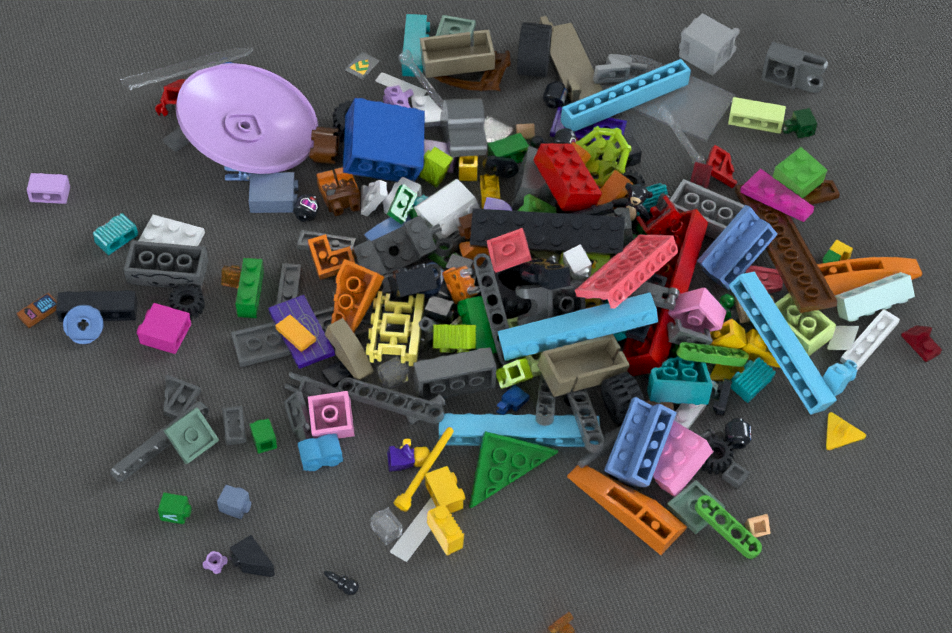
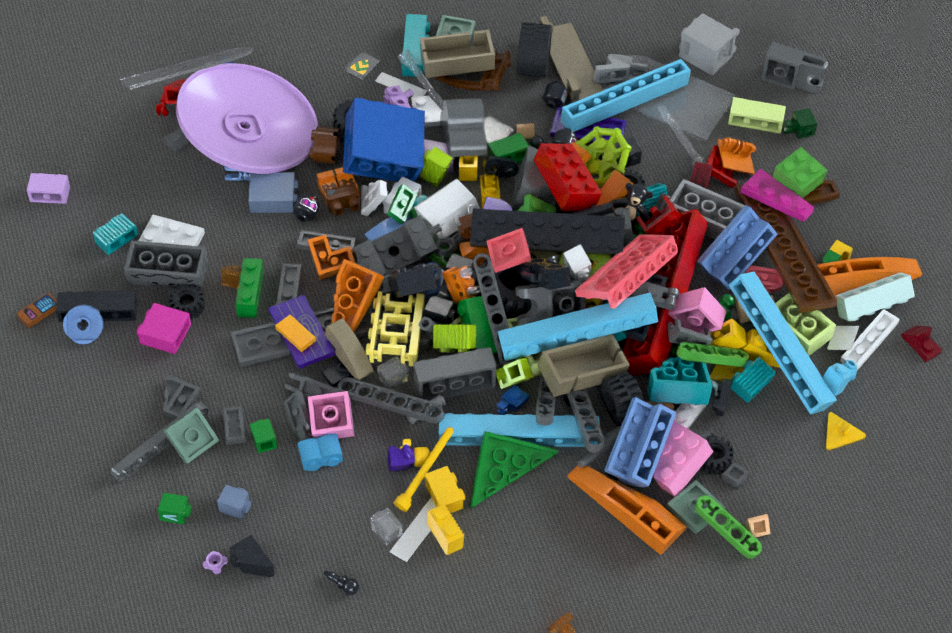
black head [725,418,751,449] -> none
none -> orange hinge [717,137,756,175]

